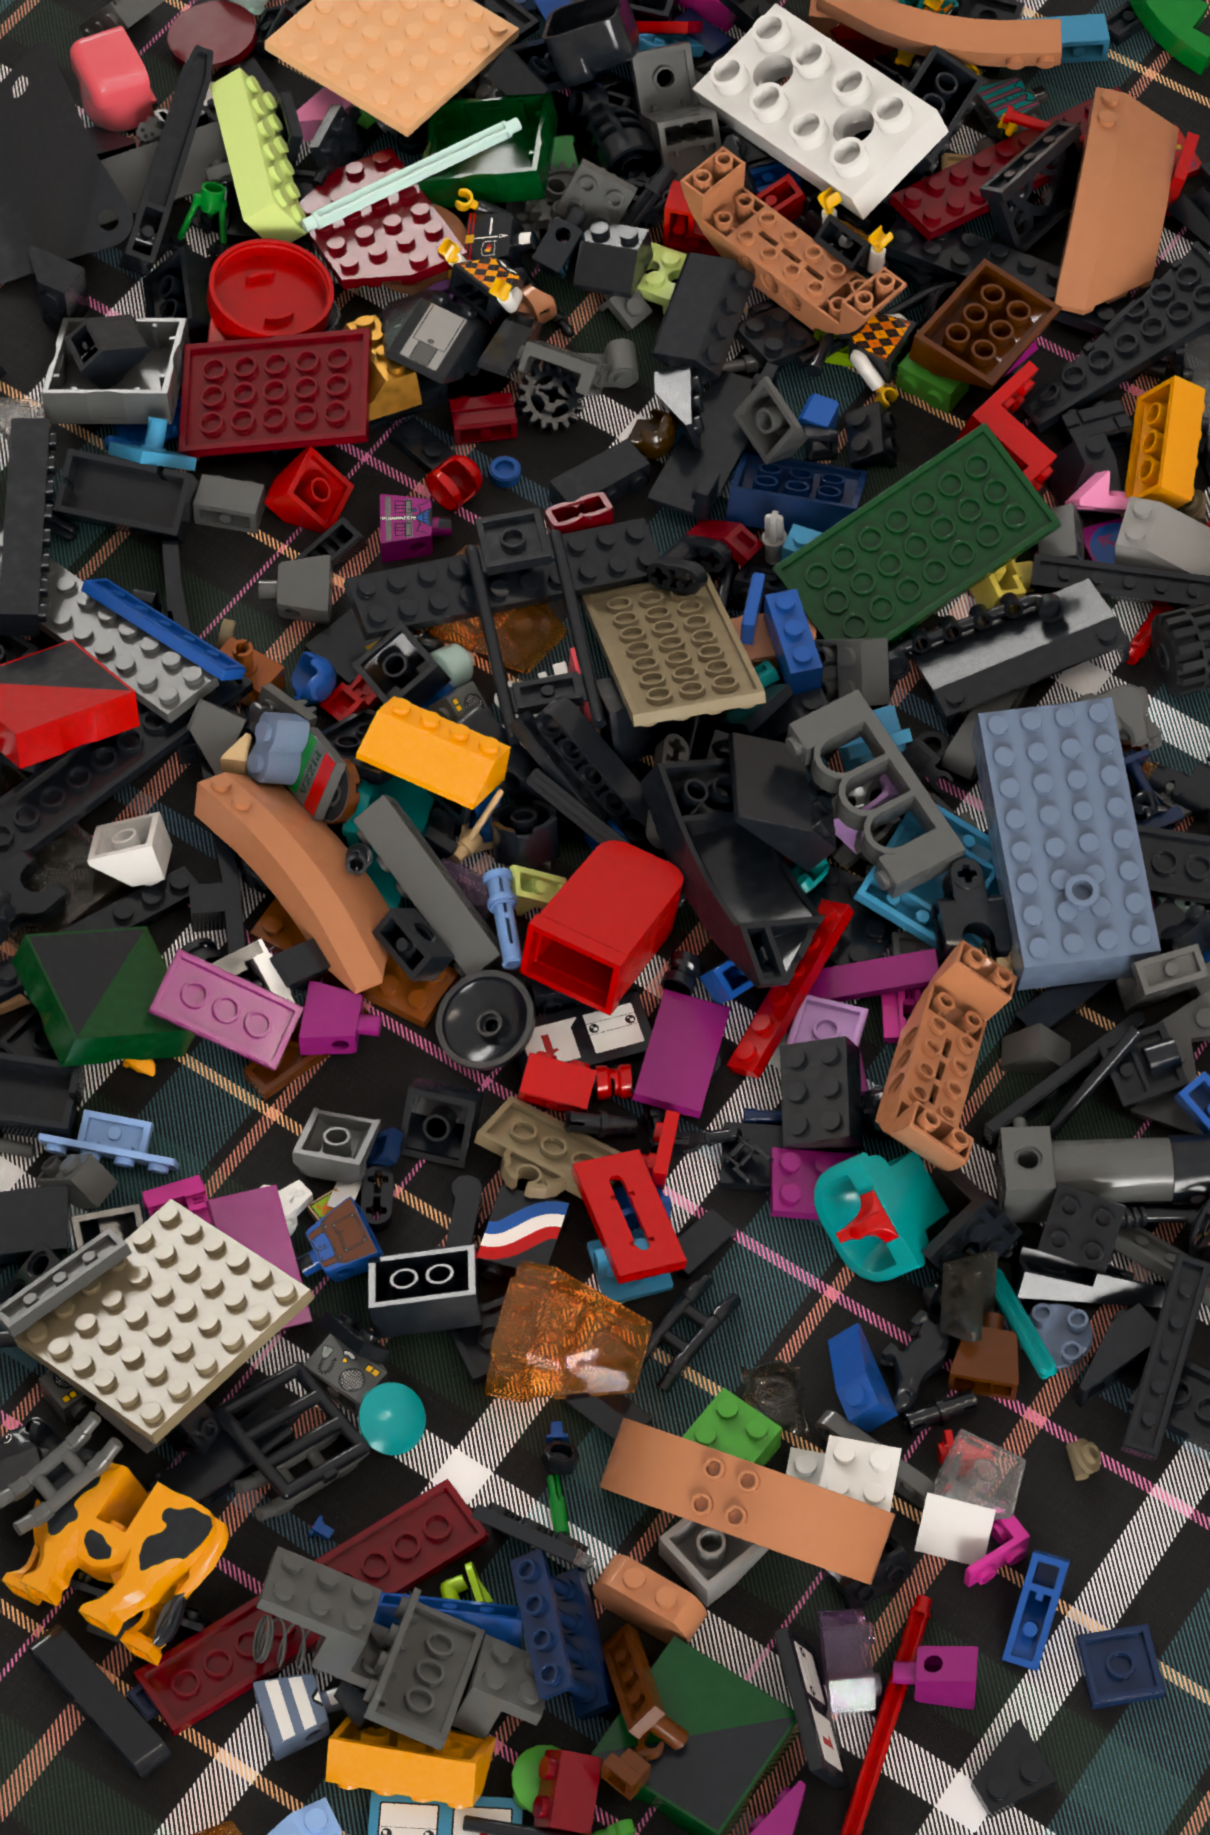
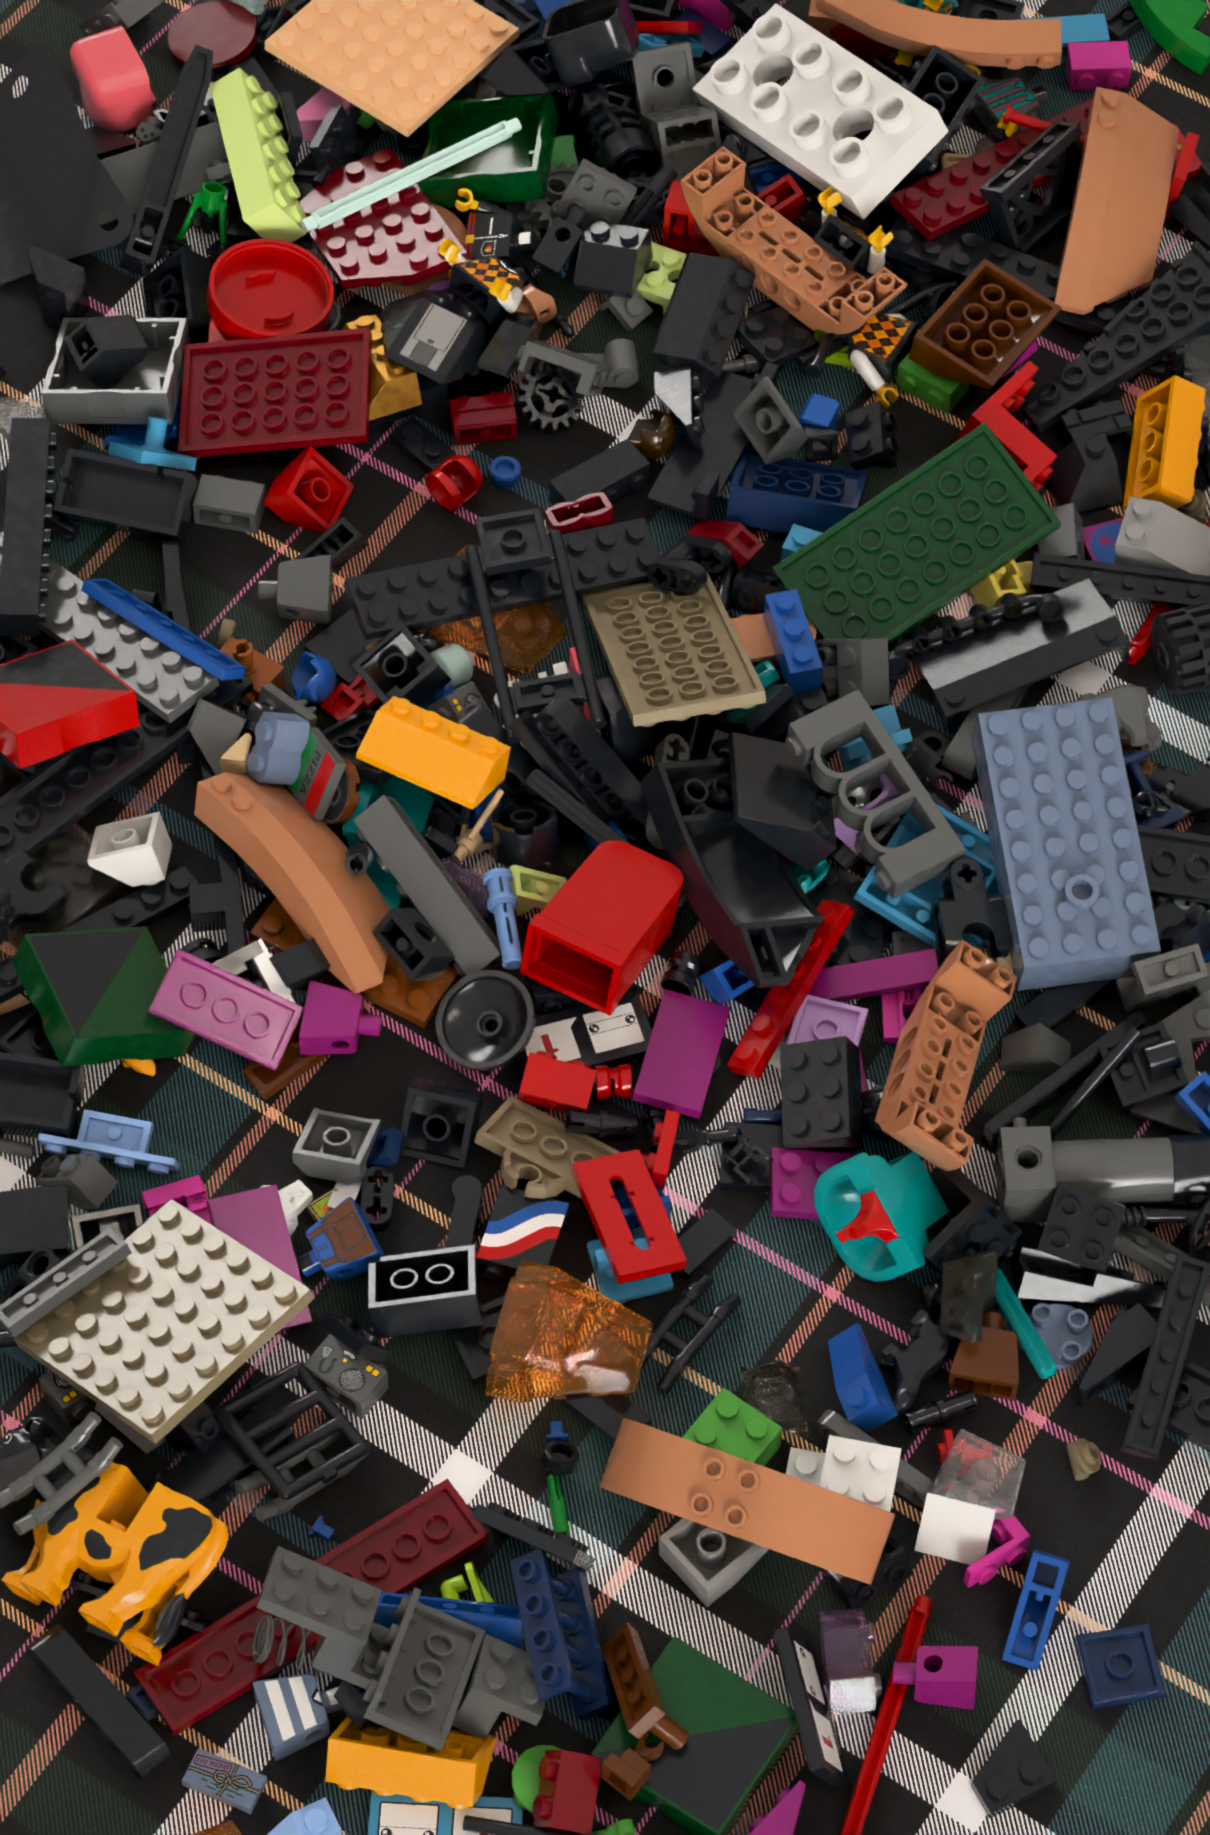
teal dish [358,1382,426,1456] -> none
magenta torso [380,494,452,562] -> none
nougat brick [592,1554,707,1645] -> none
blue tile [740,572,765,645] -> none
light grey axle [762,510,787,565] -> none
bright pink slope [1065,470,1129,514] -> none
none -> sand blue tile [182,1748,267,1814]
none -> dark pink brick [1065,41,1132,90]

